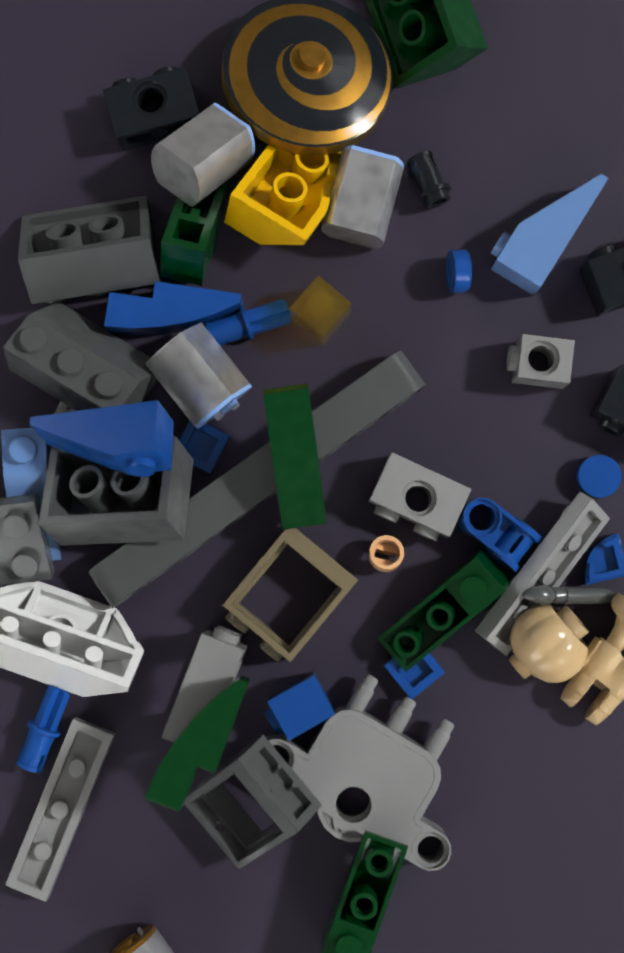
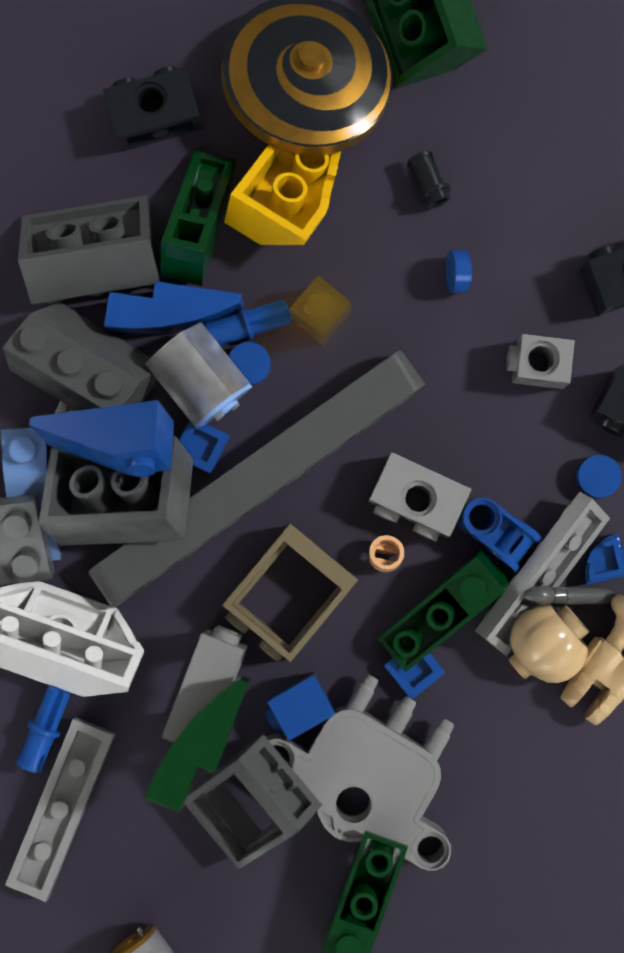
flat silver piece [151,102,255,207] -> none
dark green slope [263,383,327,530] -> none
flat silver piece [321,145,404,249] -> none
medium blue slope [490,174,609,296] -> none
none -> blue tile [229,342,271,386]

